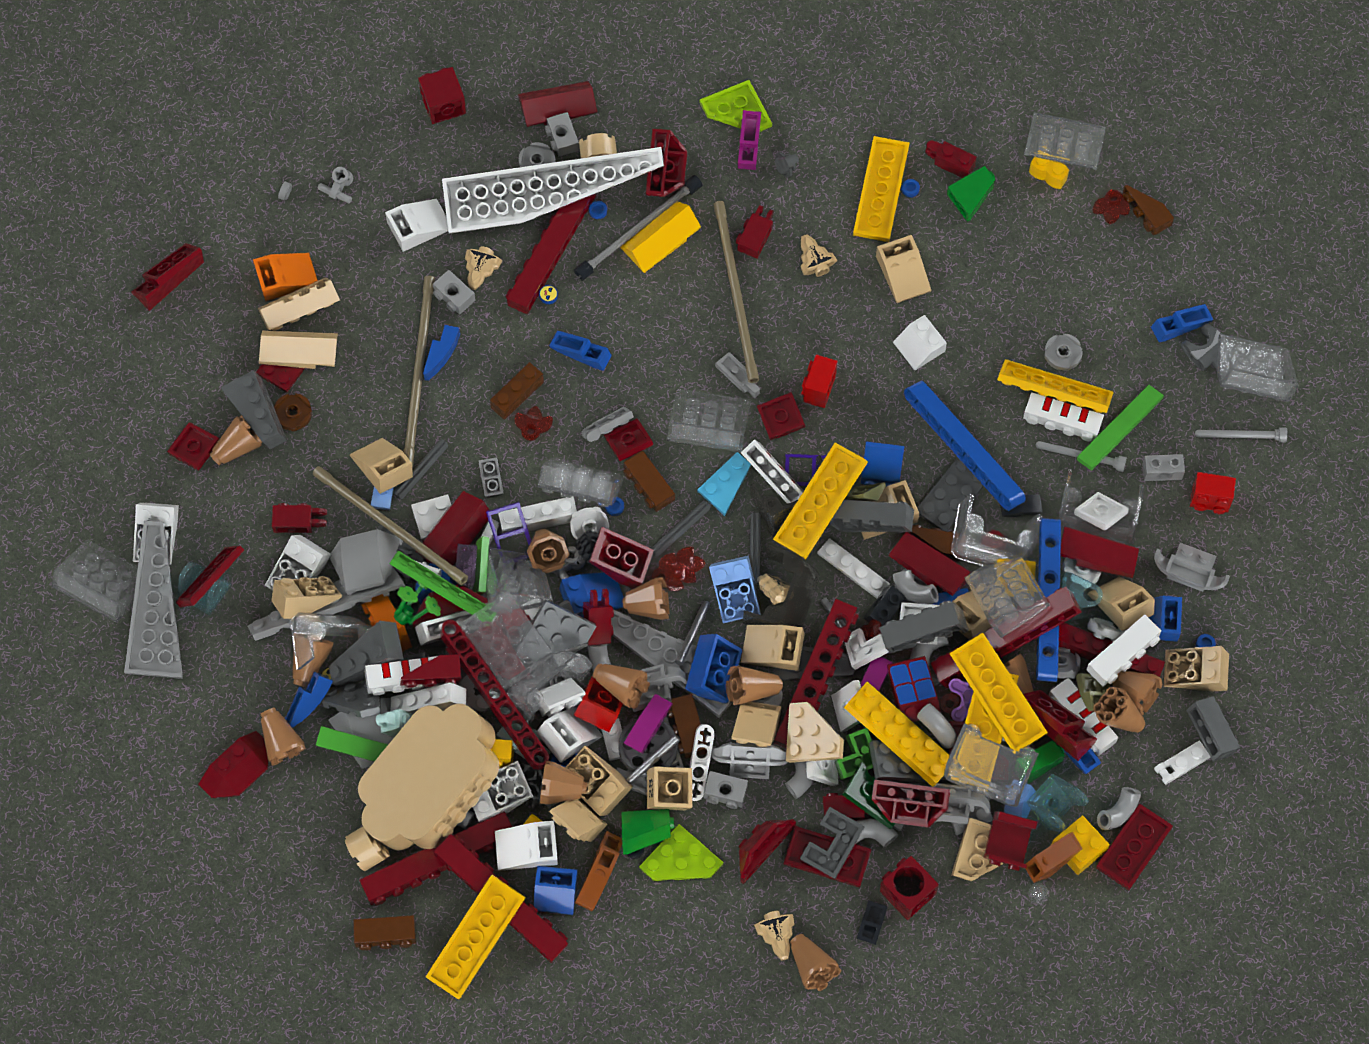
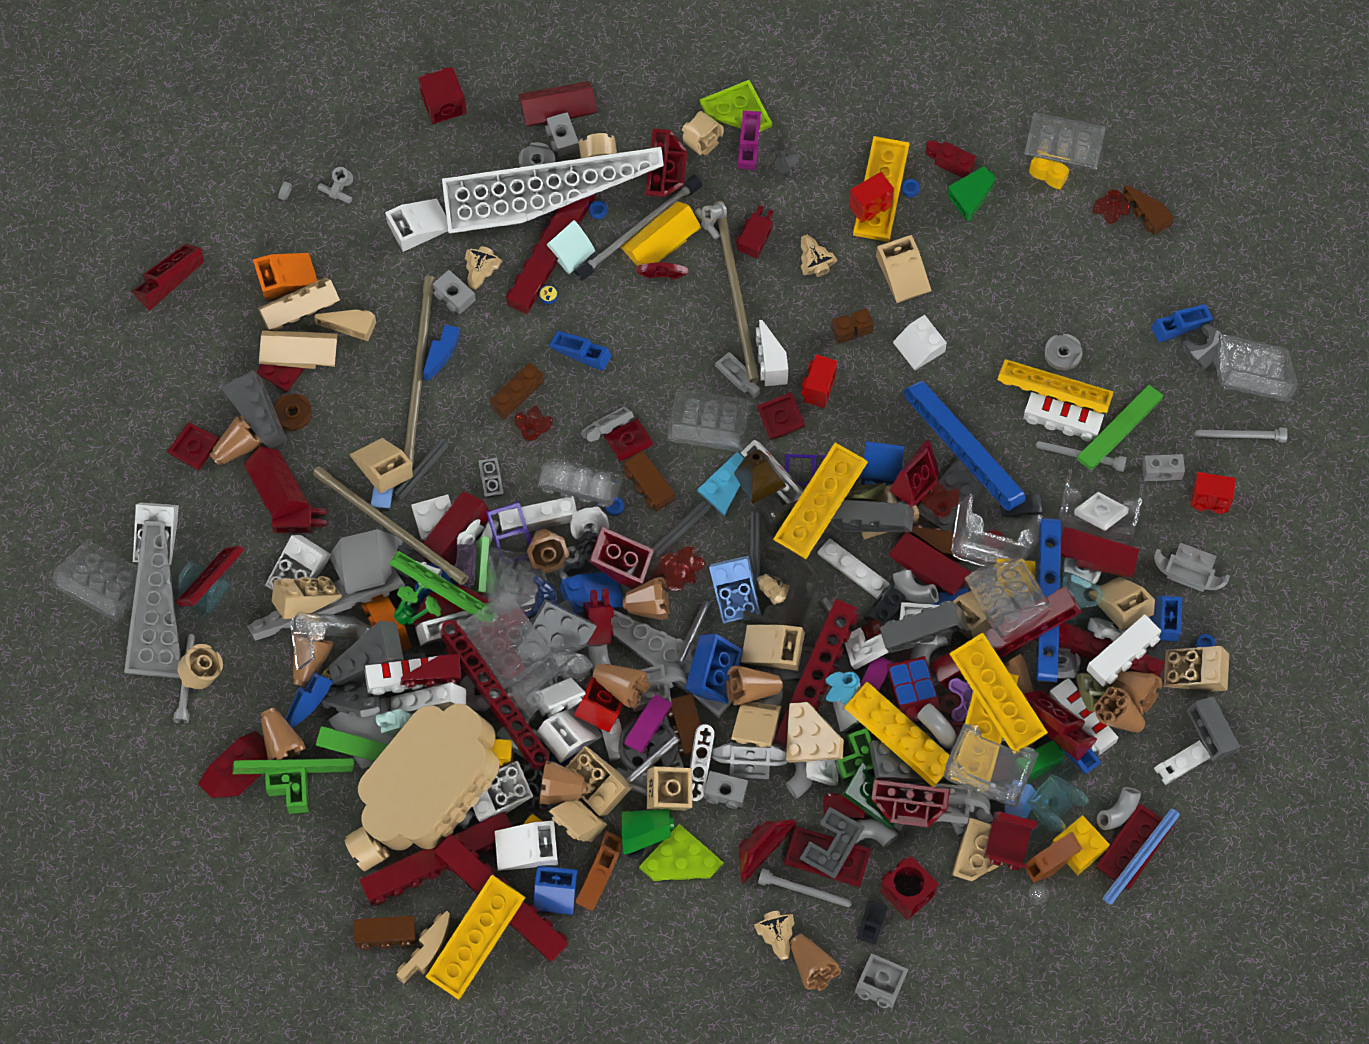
none -> light grey piece [173,634,195,723]
none -> tan brick [178,644,223,689]
none -> bright green tile [233,758,354,774]
none -> dark red slope [244,446,309,519]
none -> bright green brick [265,767,309,814]
none -> tan slope [314,309,376,341]
none -> tan slope [396,911,451,984]
none -> white plate [457,519,485,552]
none -> dark blue piece [525,576,557,619]
none -> light aqua slope [547,220,595,274]
none -> dark red tile [636,262,688,279]
none -> tan brick [682,111,724,155]
none -> light grey piece [694,202,727,239]
none -> dark brown slope [734,449,786,504]
none -> white slope [755,320,788,386]
none -> light grey piece [758,868,852,907]
none -> medium azure plate [825,672,860,704]
none -> reddish brown piece [831,308,874,344]
none -> red brick [849,172,894,223]
none -> light grey plate [855,953,909,1008]
none -> dark red slope [889,440,939,507]
none -> clear red plate [922,483,960,518]
none -> medium blue axle [1103,809,1179,905]

